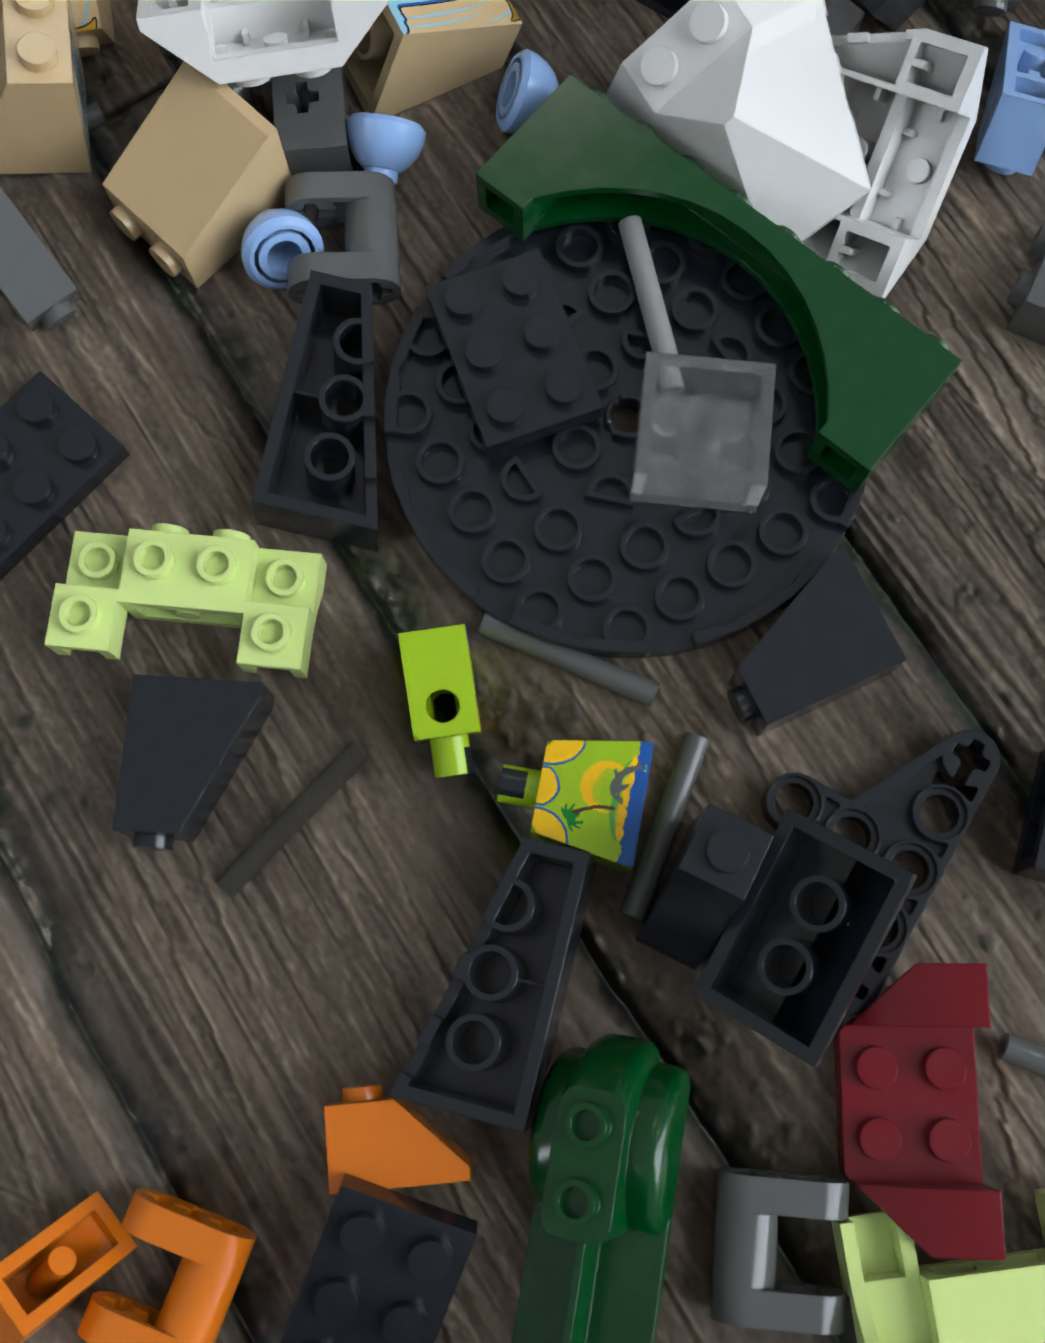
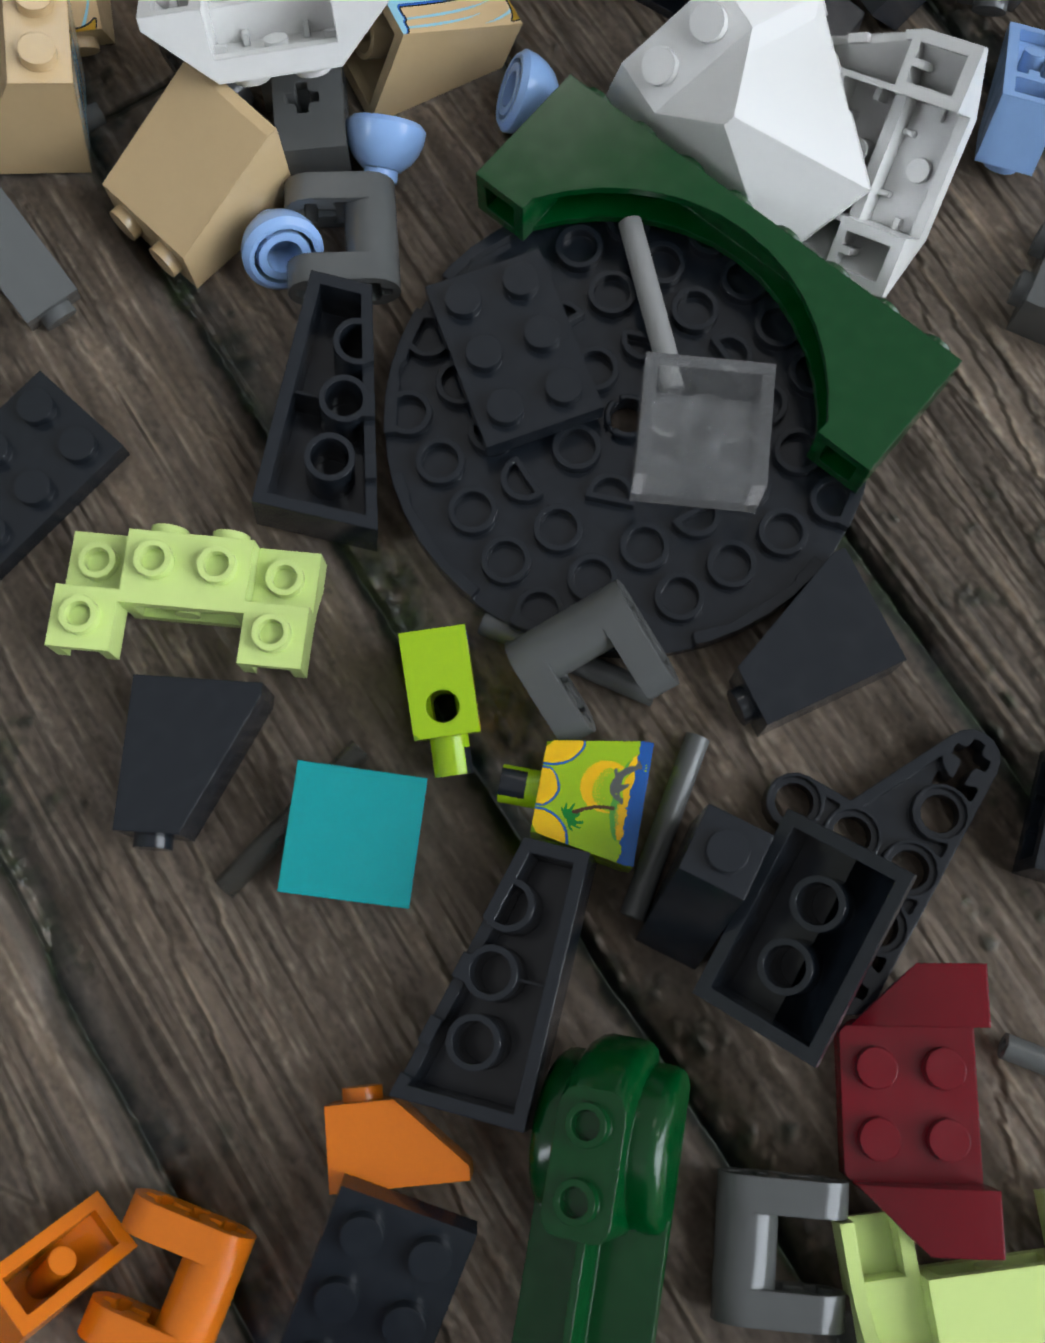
none -> teal tile [277,760,428,909]
none -> dark grey connector [505,579,680,740]

